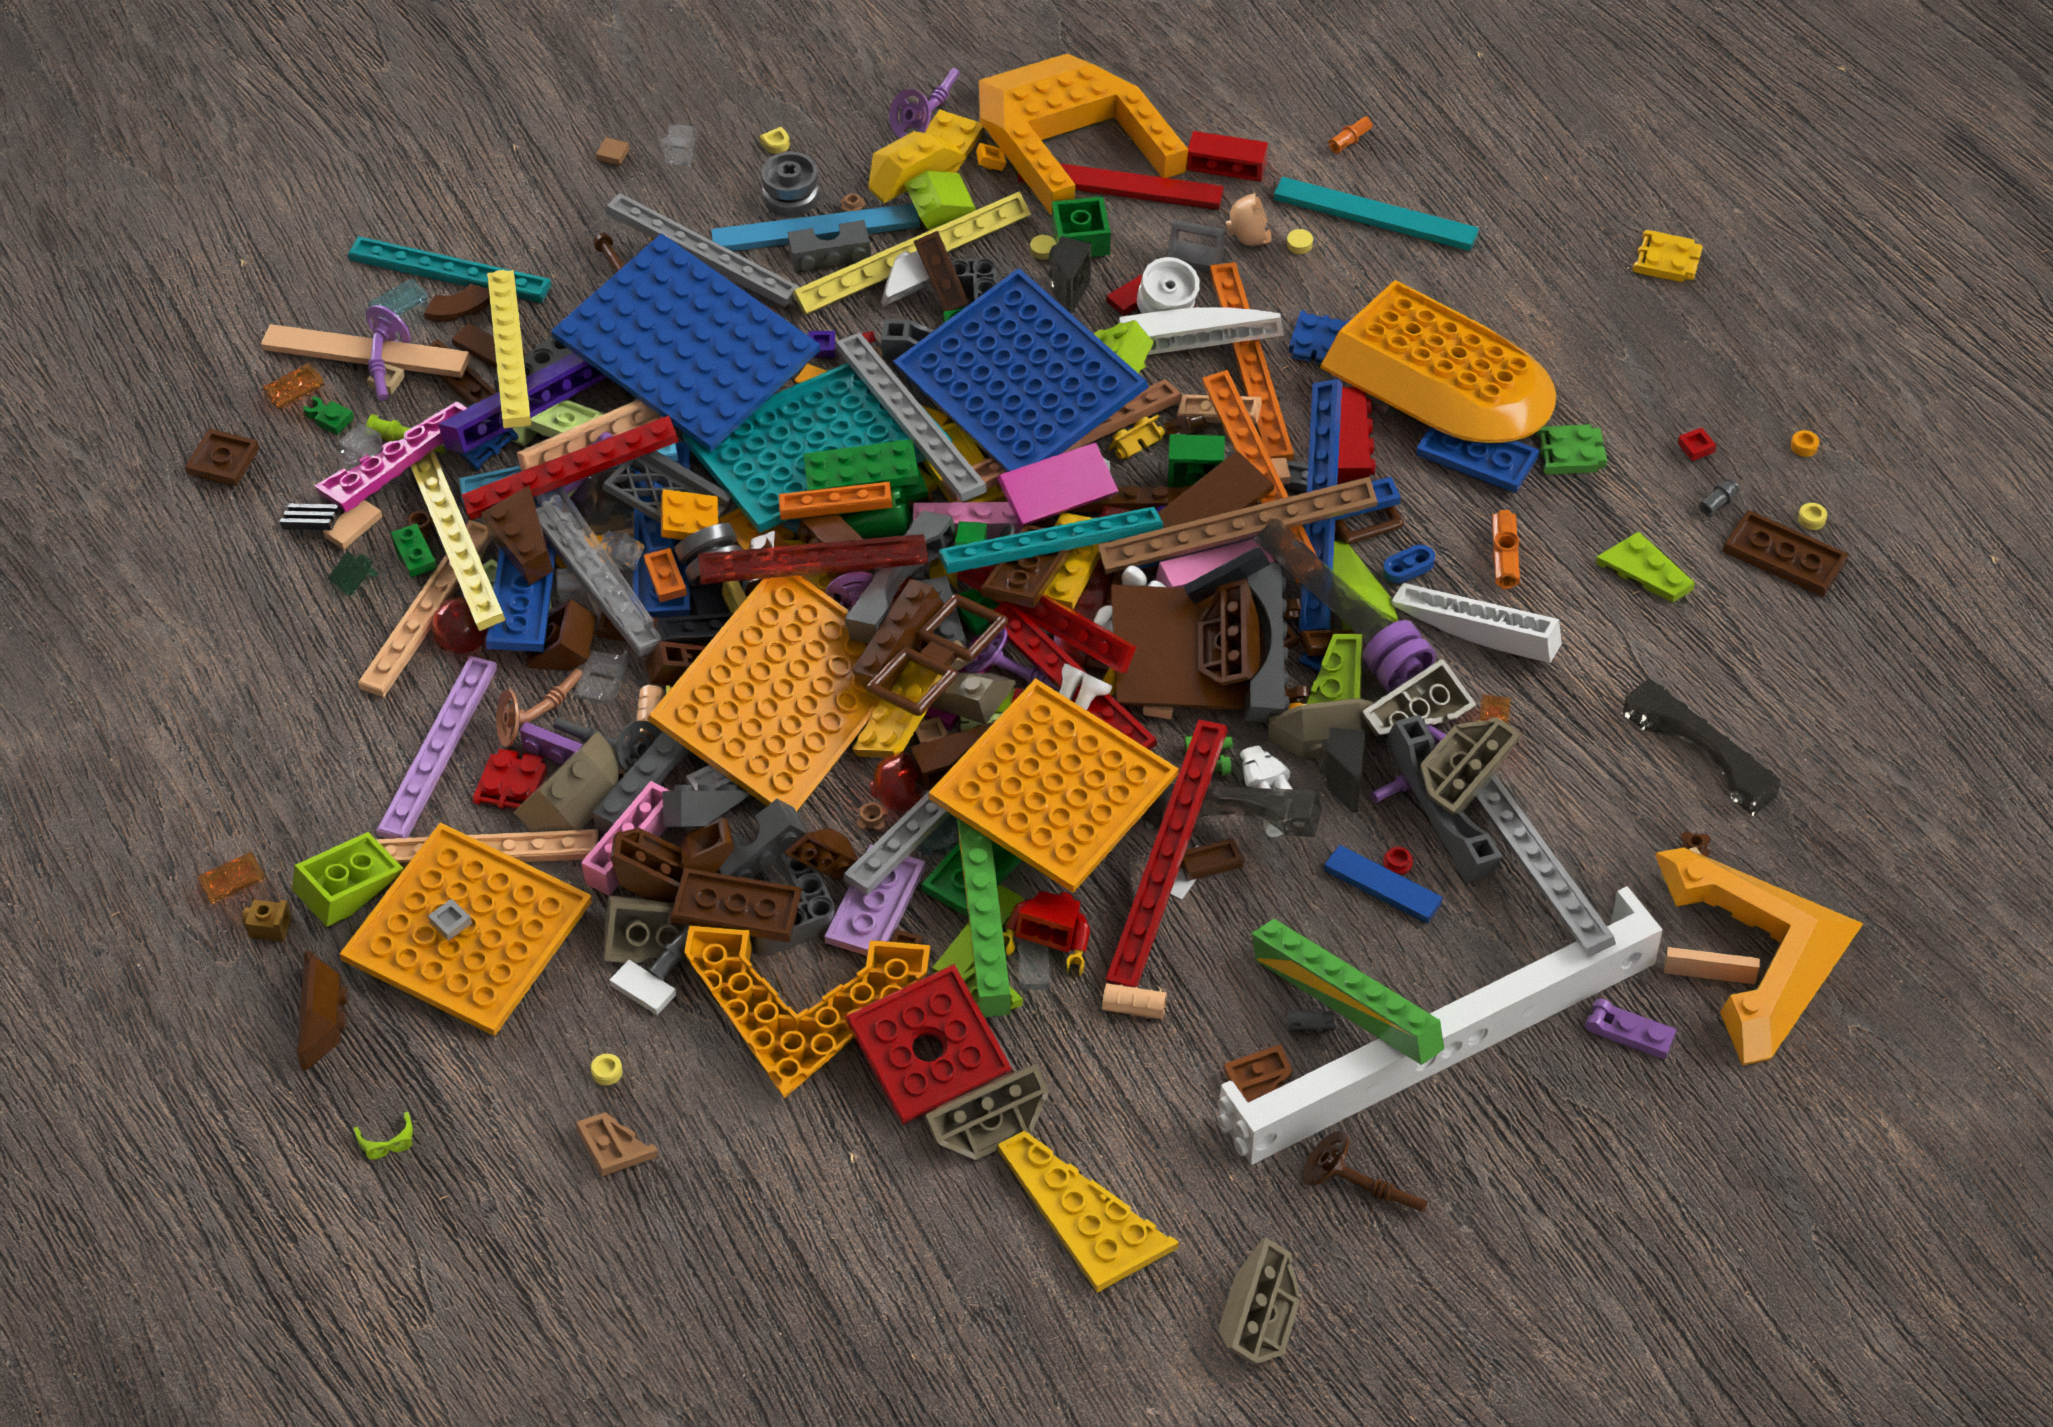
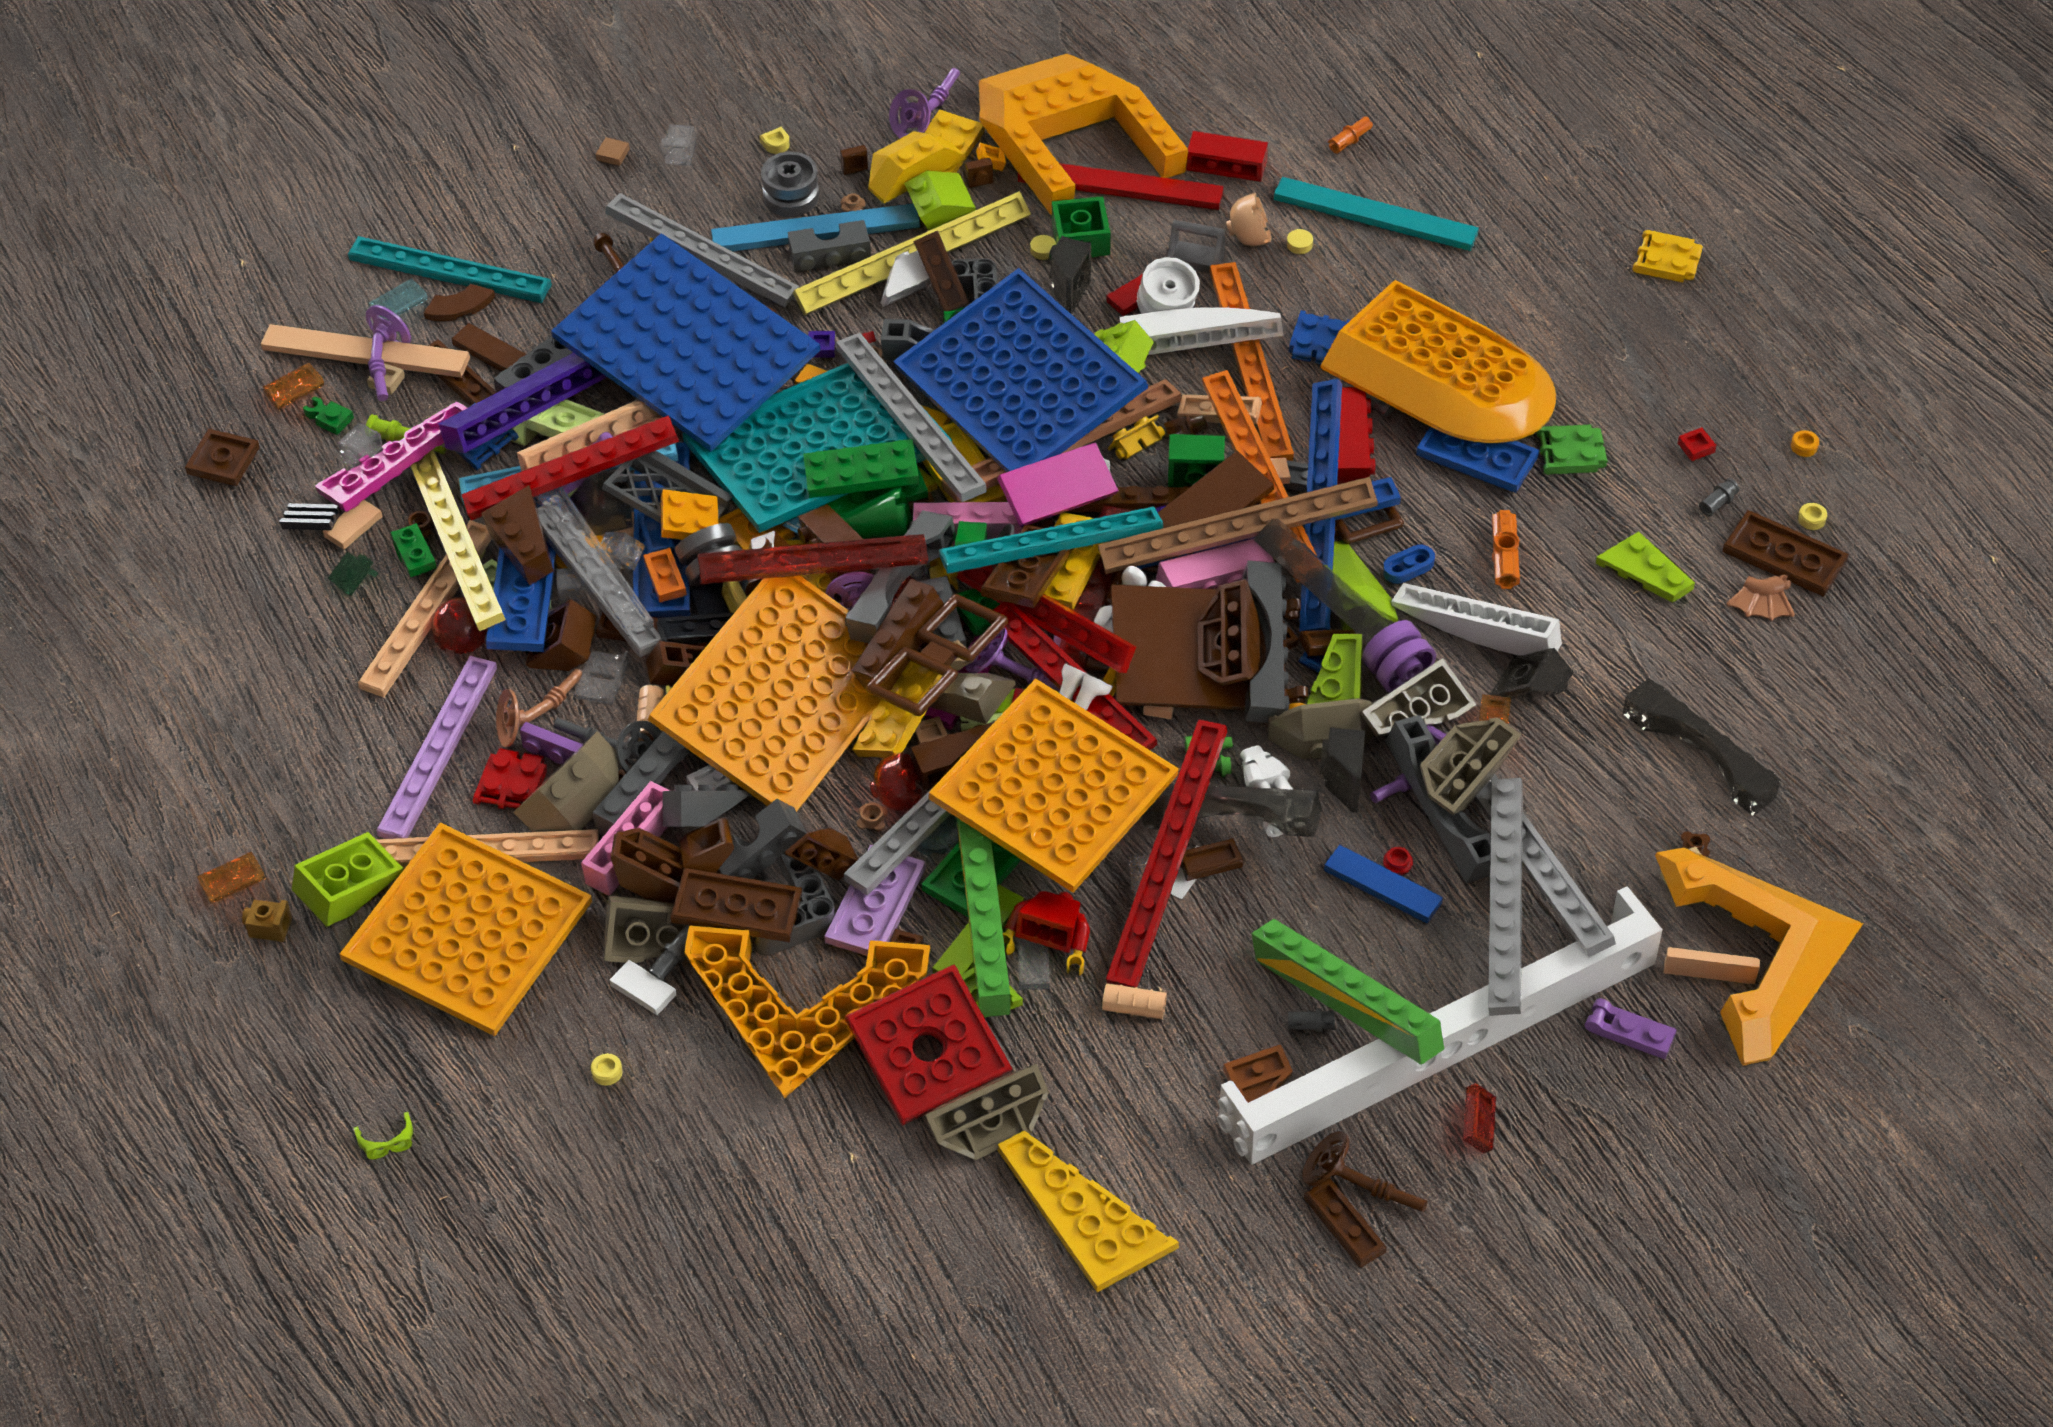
reddish brown wedge [297,951,348,1070] -> none
light grey plate [428,899,472,941] -> none
light yellow plate [487,270,531,428] -> none
medium nougat wing [576,1112,658,1177] -> none
orange tile [779,482,892,520] -> none
black tile [1183,546,1270,604] -> none
dark tan wedge [1218,1237,1301,1365] -> none
none -> reddish brown tile [840,145,868,175]
none -> reddish brown plate [965,158,993,188]
none -> reddish brown tile [1304,1178,1387,1268]
none -> clear red plate [1463,1083,1496,1154]
none -> light grey plate [1488,777,1523,1016]
none -> clear smoke slope [1489,648,1574,700]
none -> nougat arm [1726,575,1795,621]

